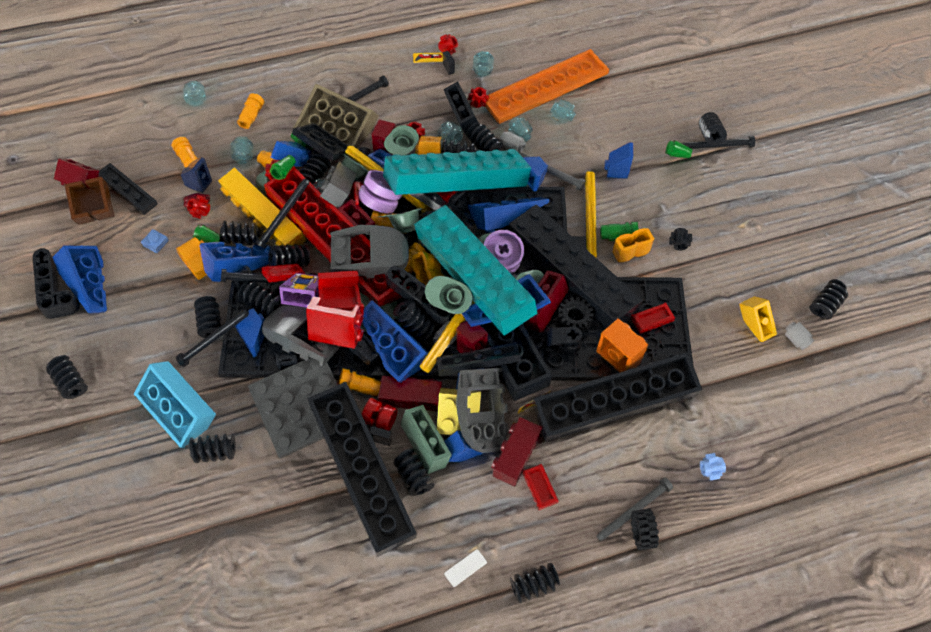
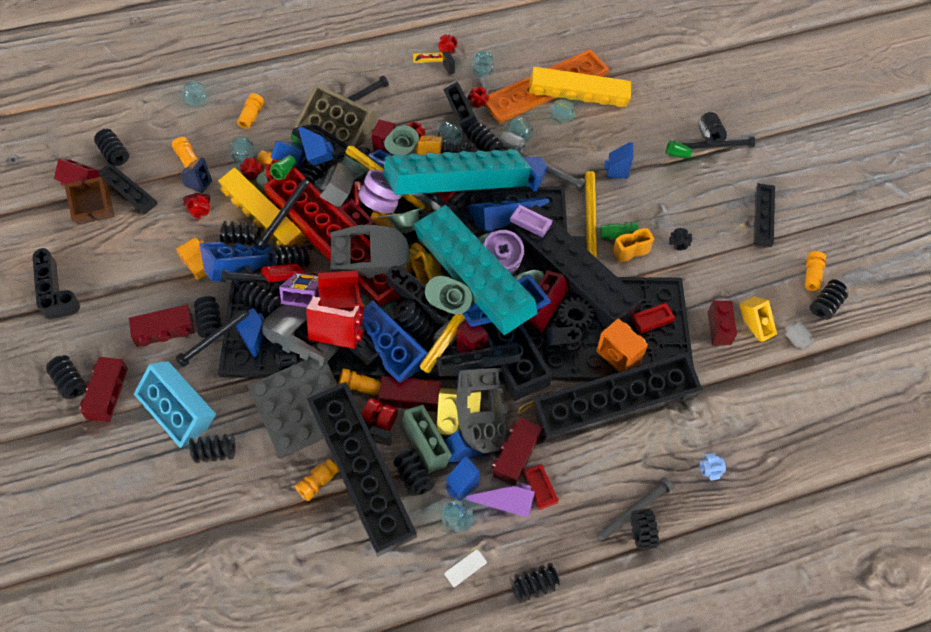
blue wedge [52,246,107,313] -> none
medium blue plate [141,229,169,253] -> none
green cone [193,225,220,243] -> none
none -> dark red brick [80,357,128,422]
none -> black piece [94,128,130,166]
none -> dark red brick [129,305,195,347]
none -> red gear [240,158,262,180]
none -> light orange axle [295,459,339,501]
none -> blue slope [298,127,334,166]
none -> clear light blue head [442,500,474,532]
none -> blue slope [445,456,480,502]
none -> medium lavender slope [466,483,535,517]
none -> lavender tile [510,205,552,238]
none -> yellow brick [529,66,631,107]
none -> dark red brick [708,300,737,345]
none -> black plate [753,183,775,247]
none -> light orange axle [805,251,826,291]

